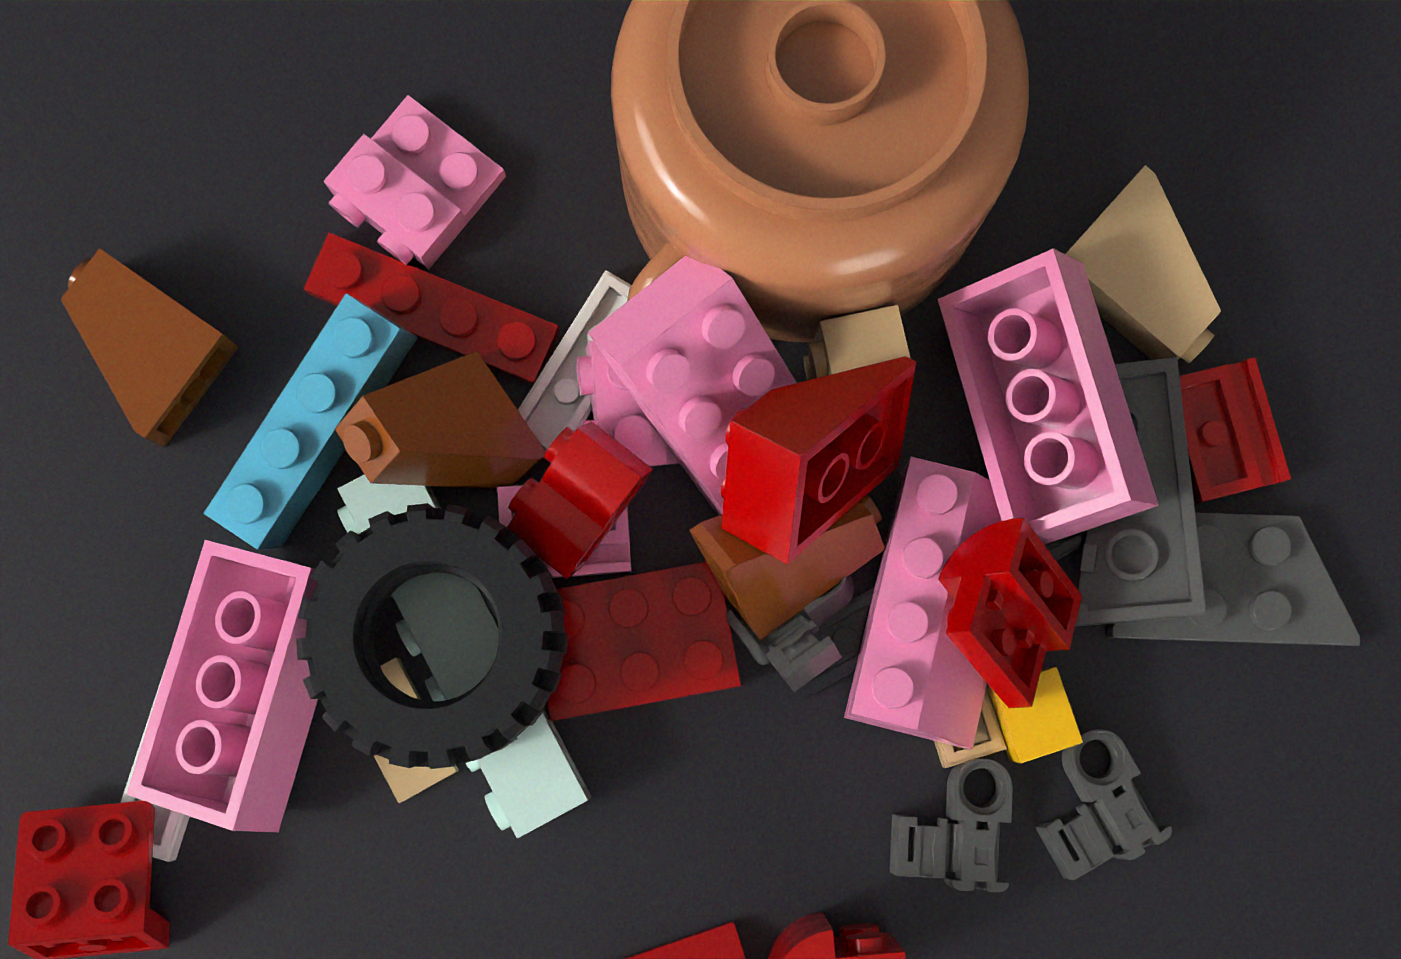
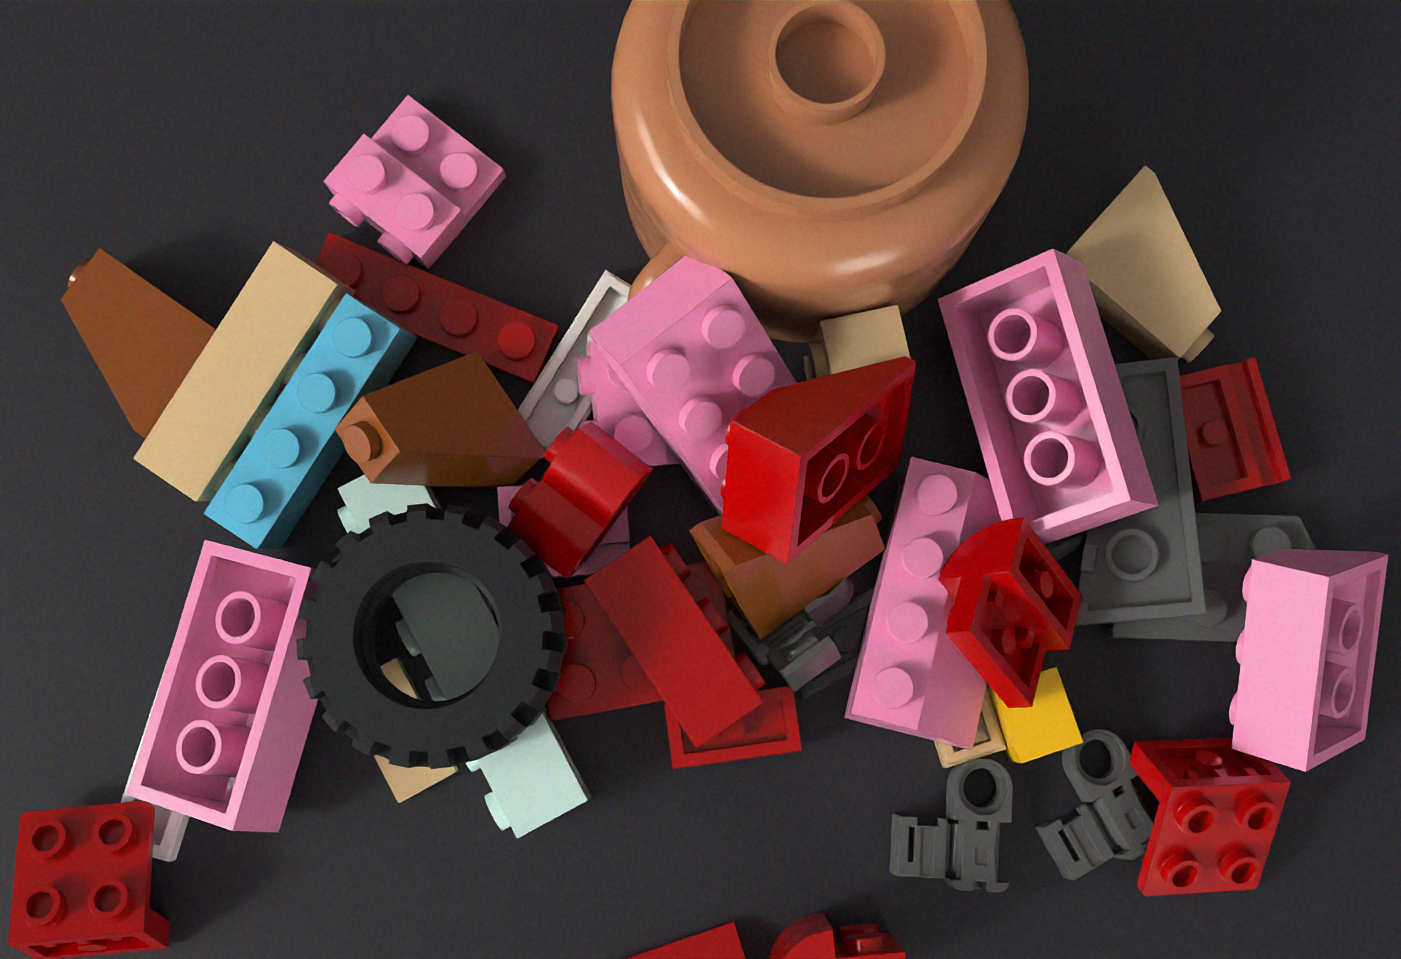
none -> tan brick [133,241,356,502]
none -> red brick [584,536,765,749]
none -> red plate [664,686,802,769]
none -> red bracket [1129,738,1291,896]
none -> bright pink slope [1229,549,1389,772]

